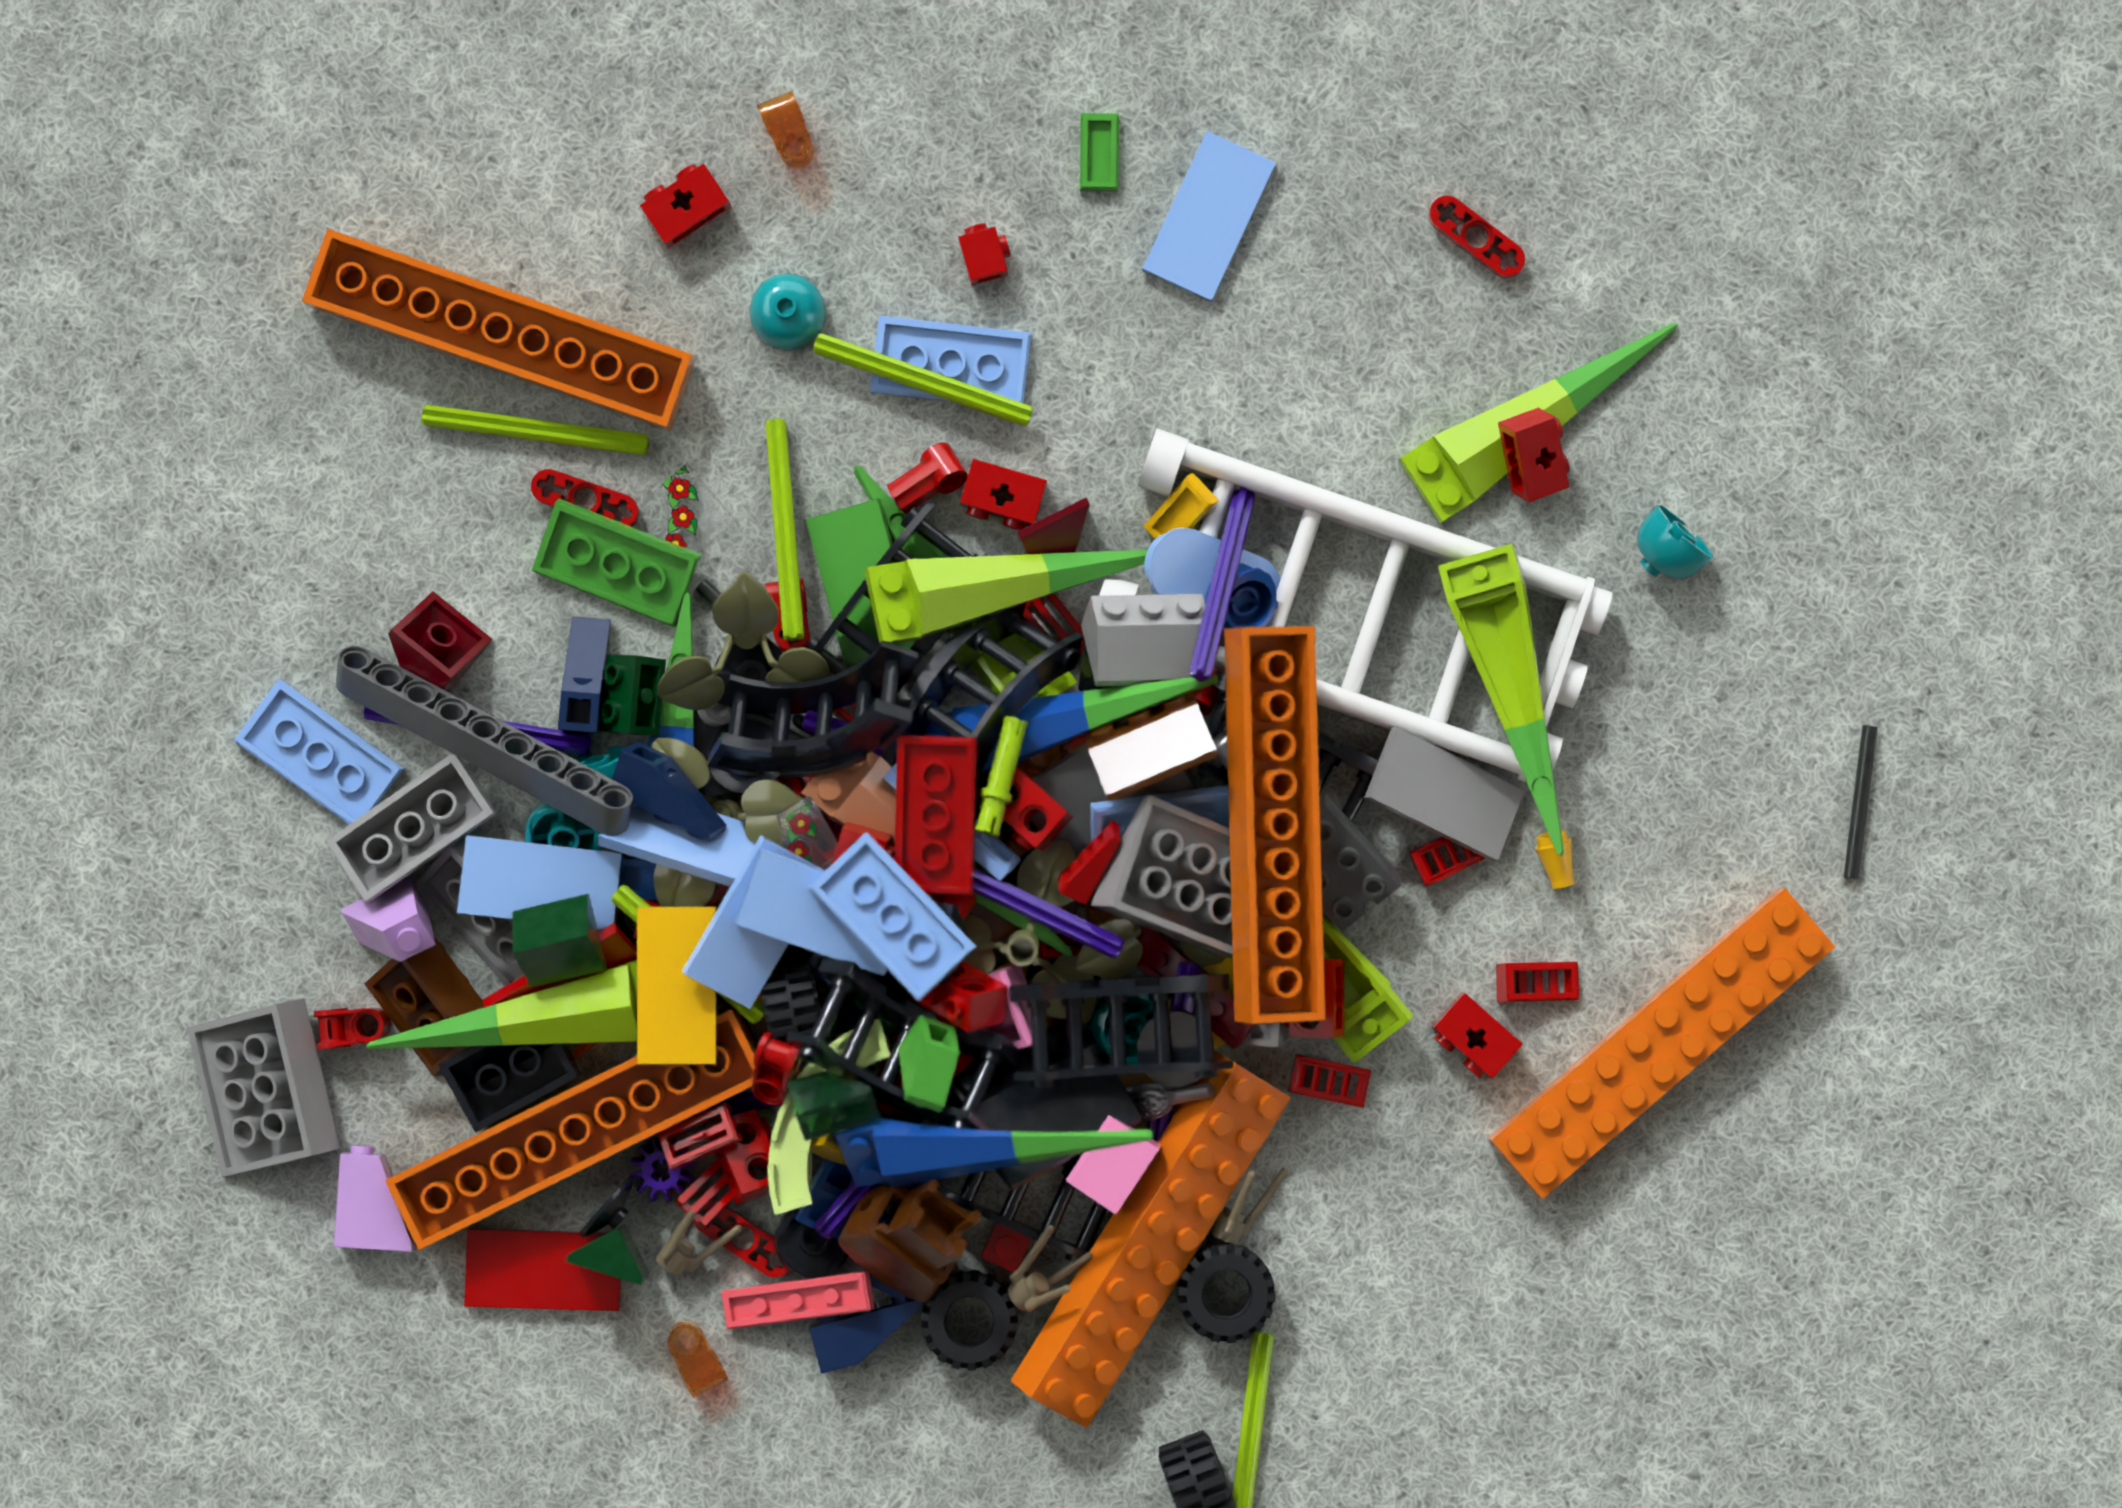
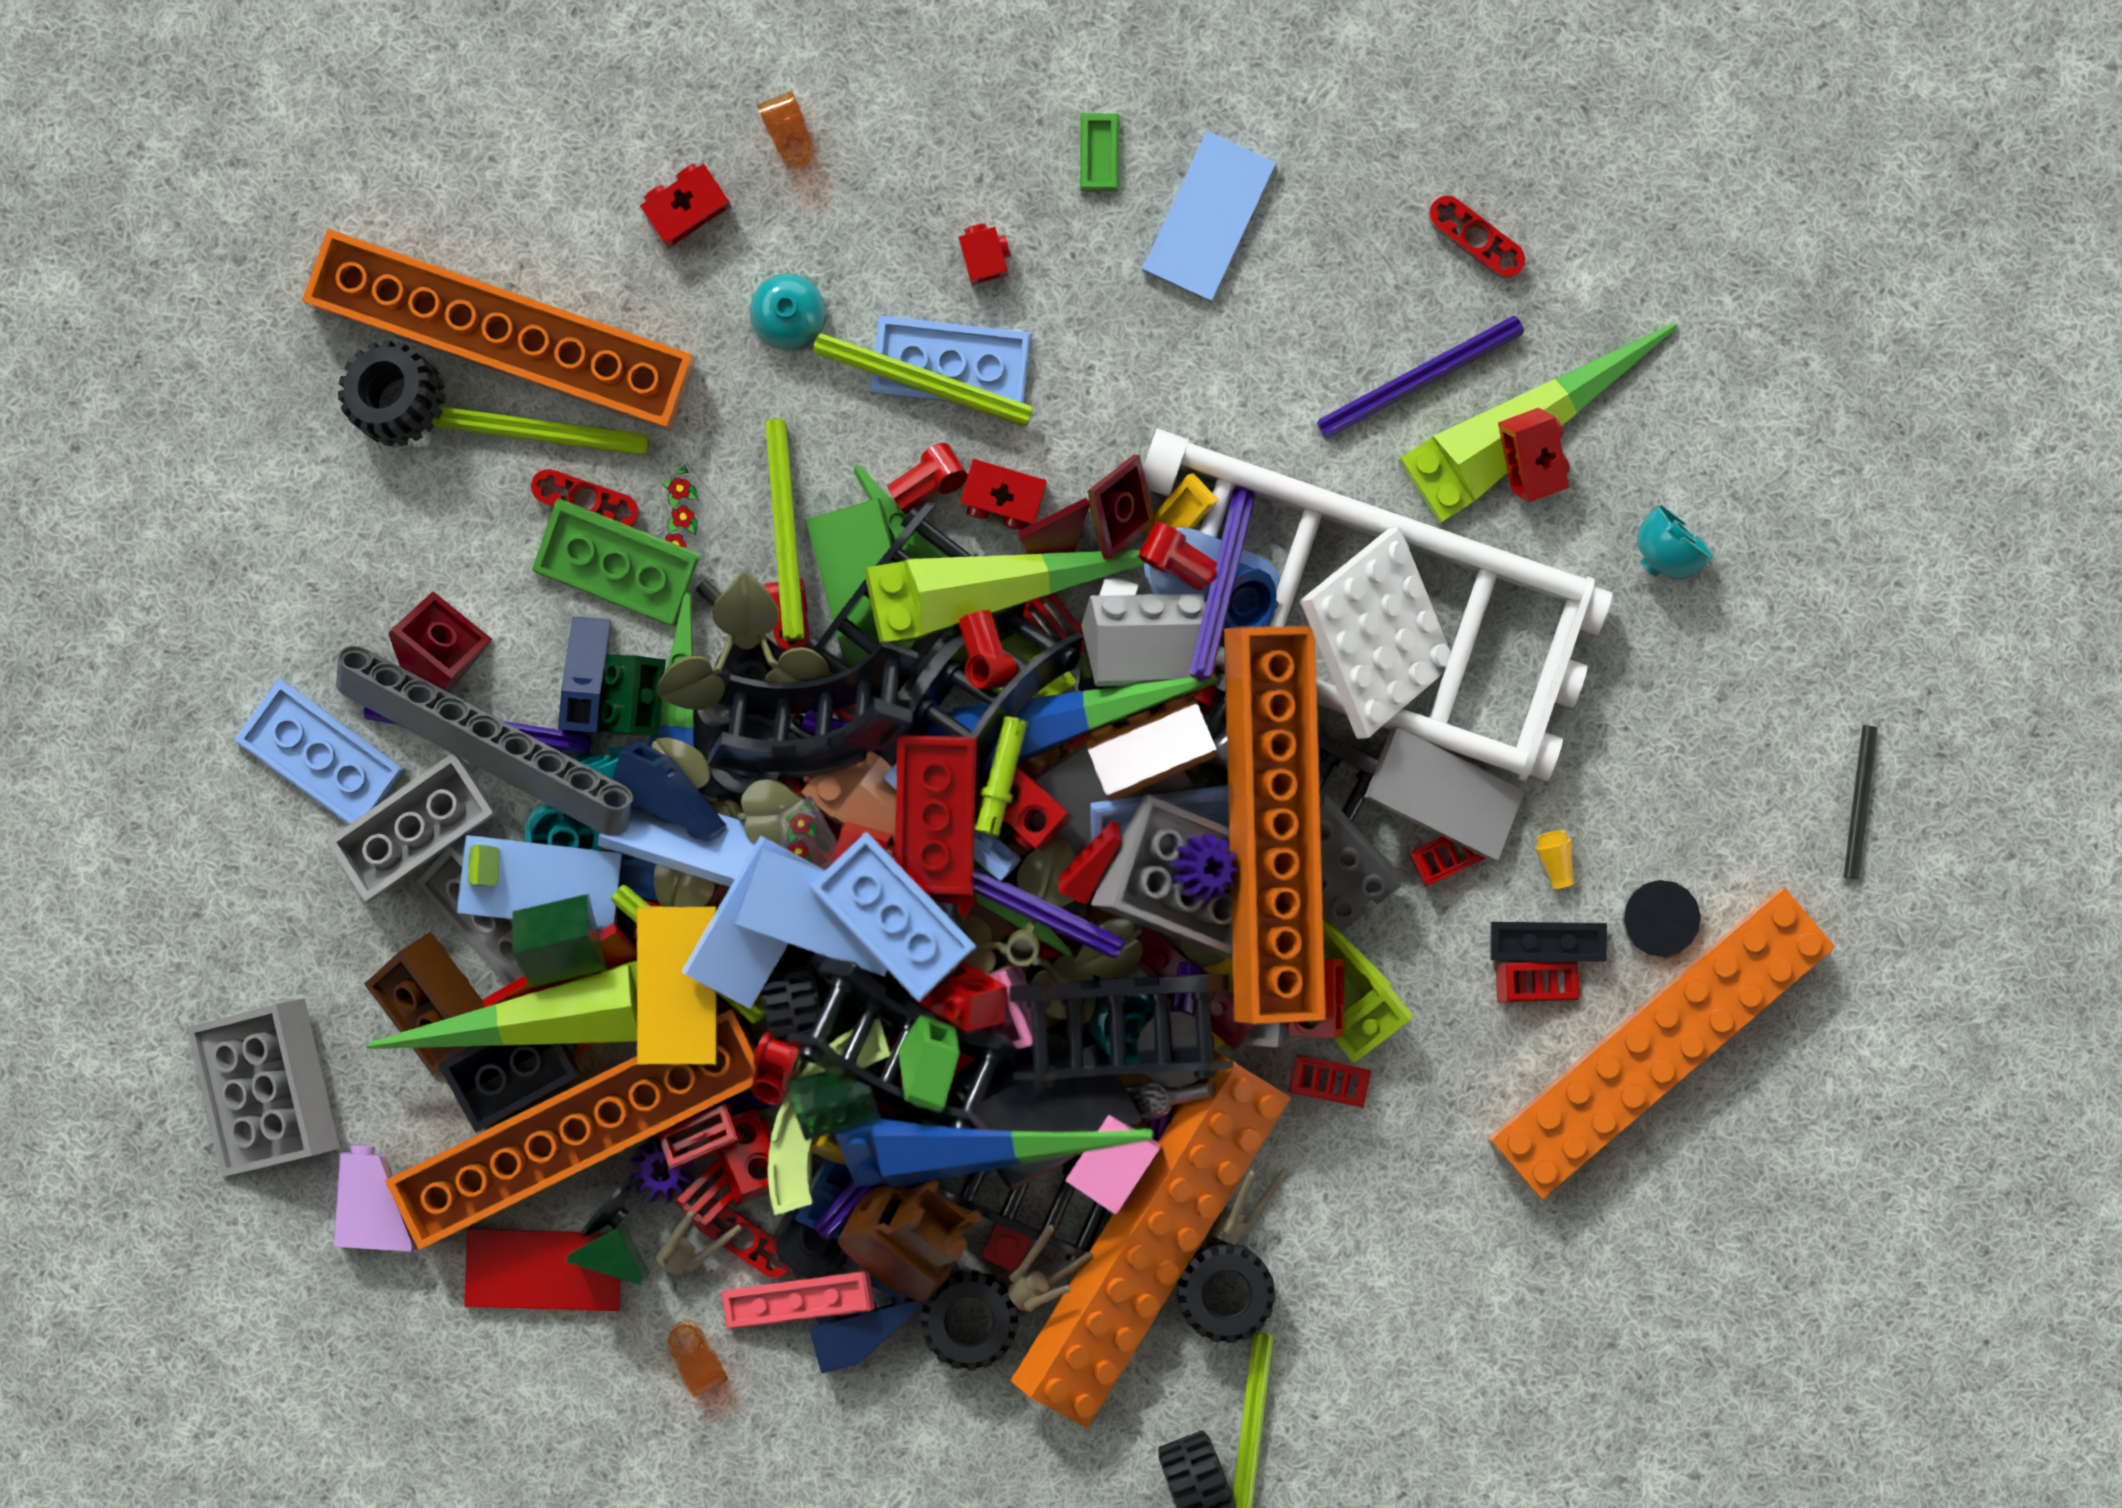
red piece [313,1007,391,1050] -> none
lavender slope [341,875,435,962] -> none
red brick [1431,992,1523,1079] -> none
lime plate [1438,543,1564,856] -> none
none -> black tyre [338,340,446,447]
none -> lime slope [467,845,500,886]
none -> red piece [958,610,1017,689]
none -> dark red slope [1088,454,1155,560]
none -> red piece [1137,521,1217,591]
none -> dark purple gear [1170,834,1240,901]
none -> white plate [1300,527,1451,739]
none -> dark purple axle [1317,316,1524,438]
none -> black plate [1490,922,1607,962]
none -> black tile [1622,880,1701,957]

